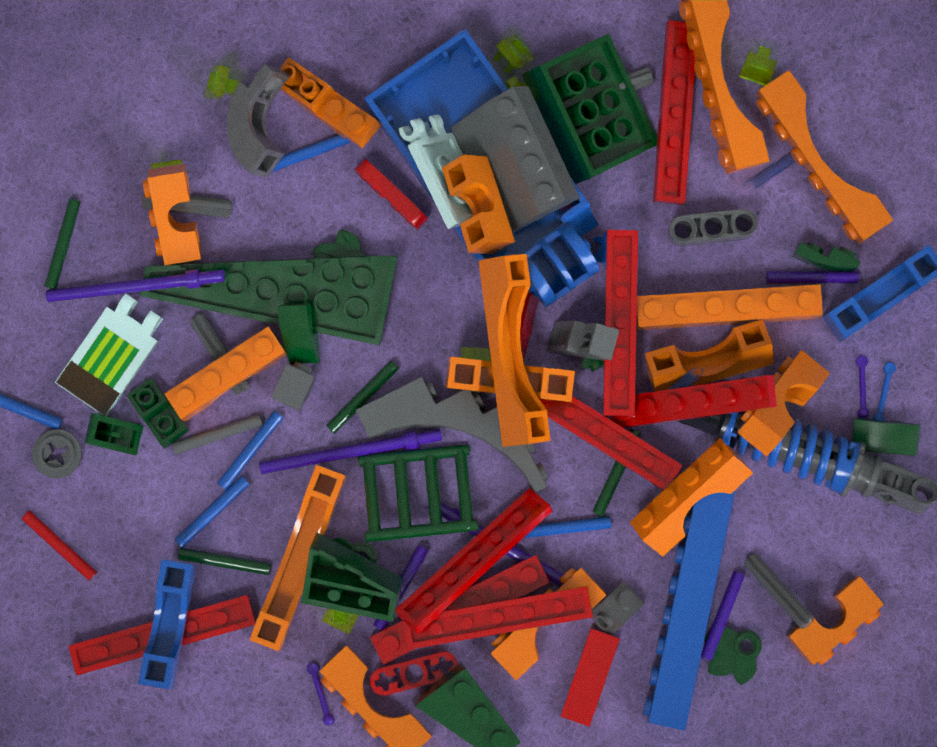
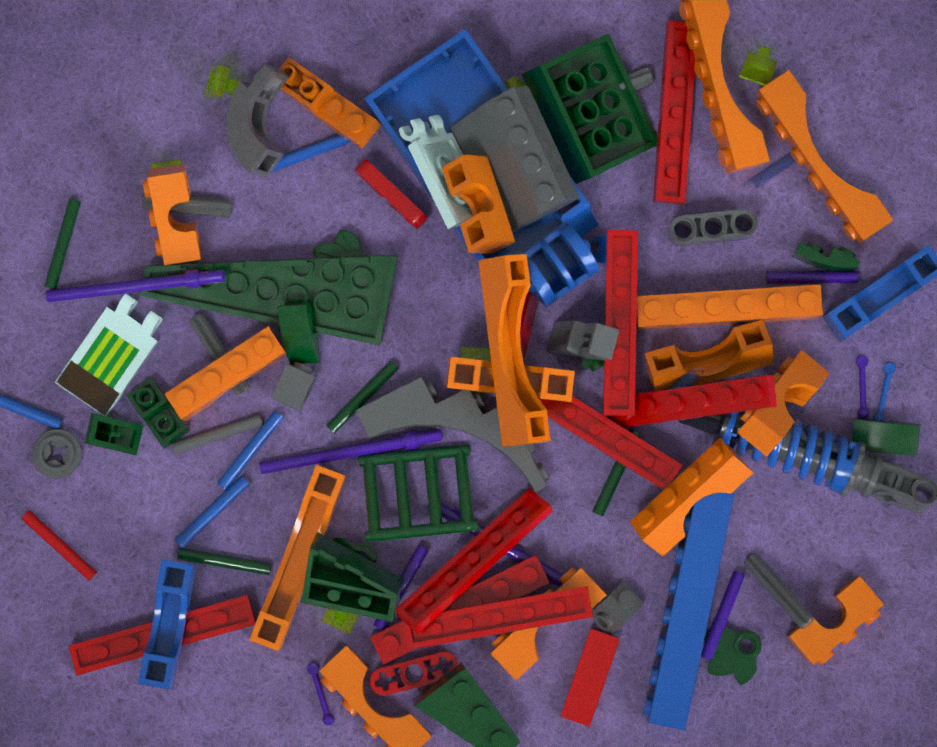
clear neon green tile [493,34,535,74] -> none
blue bar [524,516,611,538] -> none

